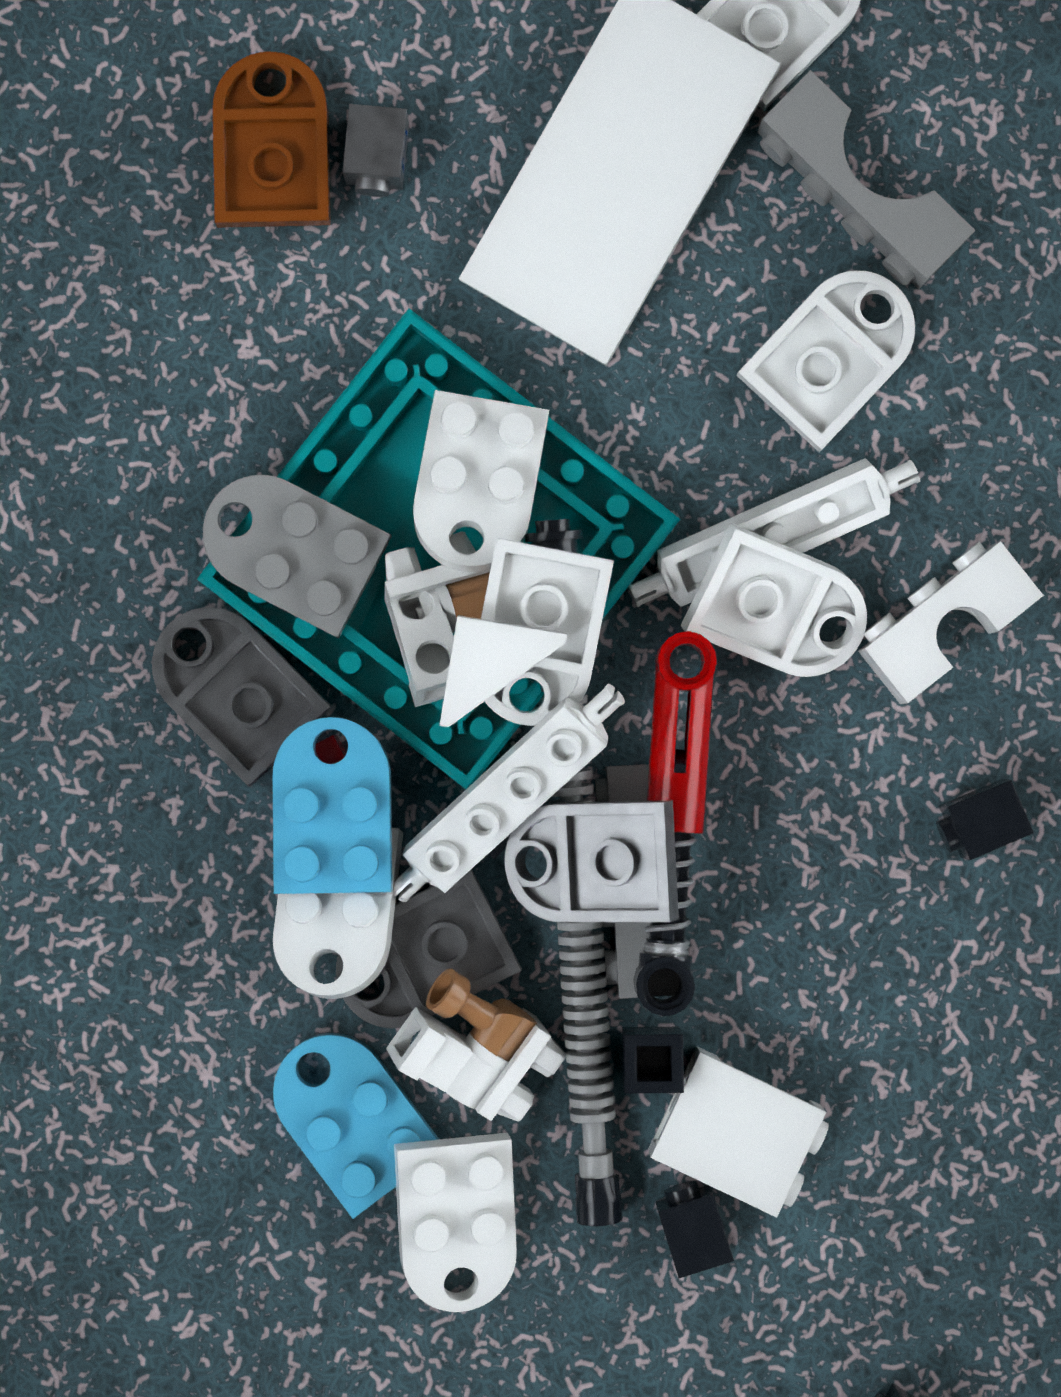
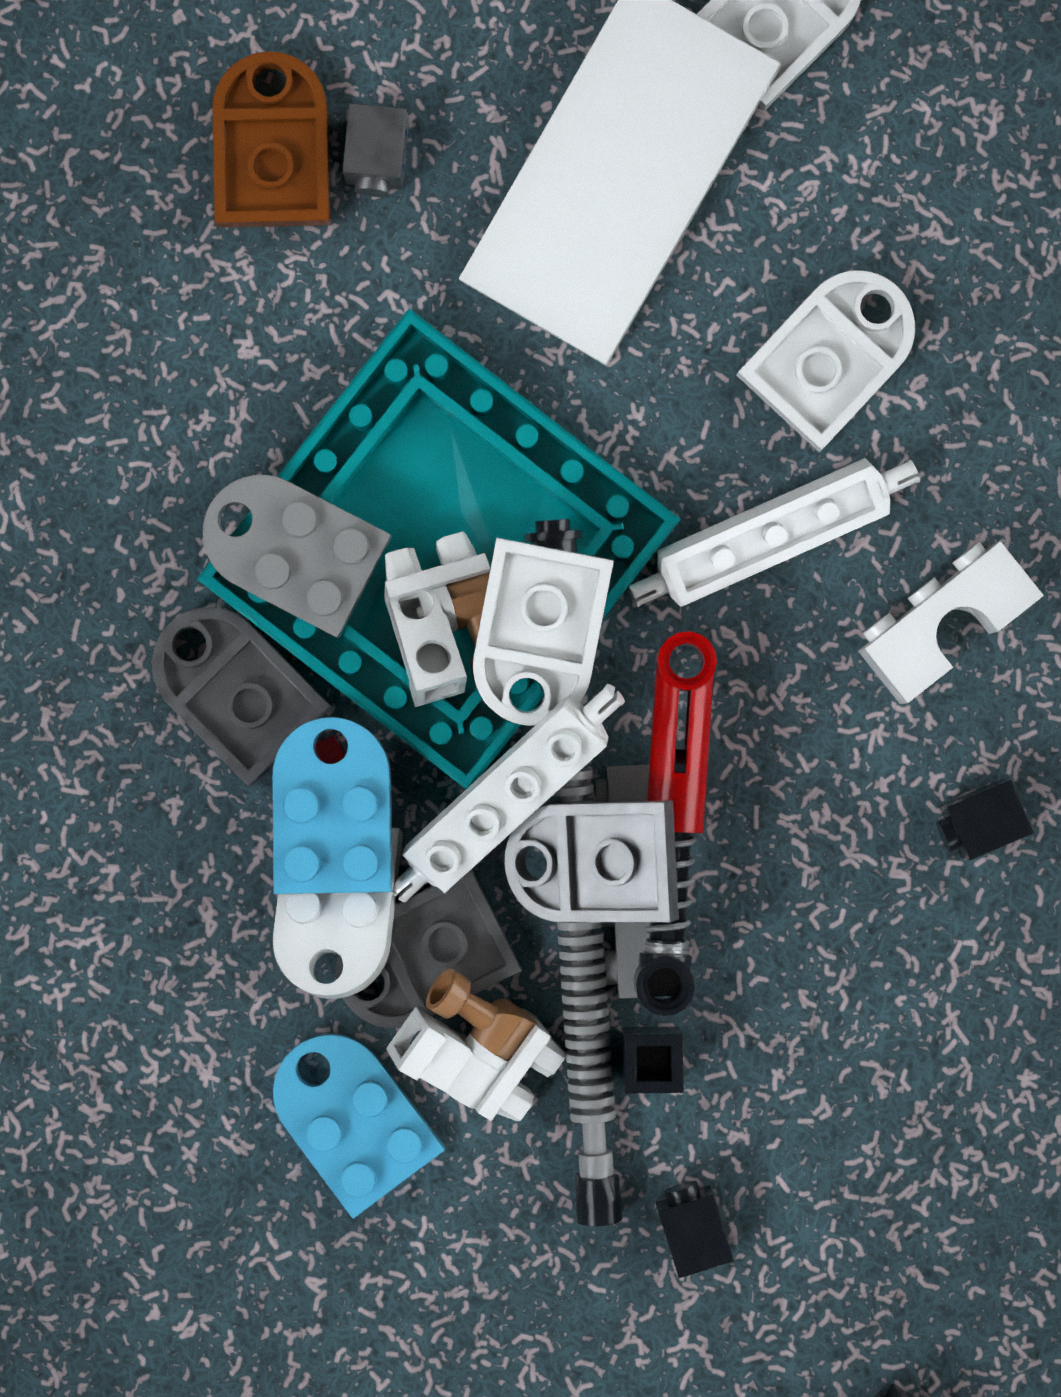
white plate [394,1133,517,1312] -> none
white plate [413,390,549,572] -> none
white tile [439,615,567,727] -> none
white panel [648,1046,829,1217] -> none
white plate [680,523,867,677] -> none
light grey arch [757,70,976,289] -> none

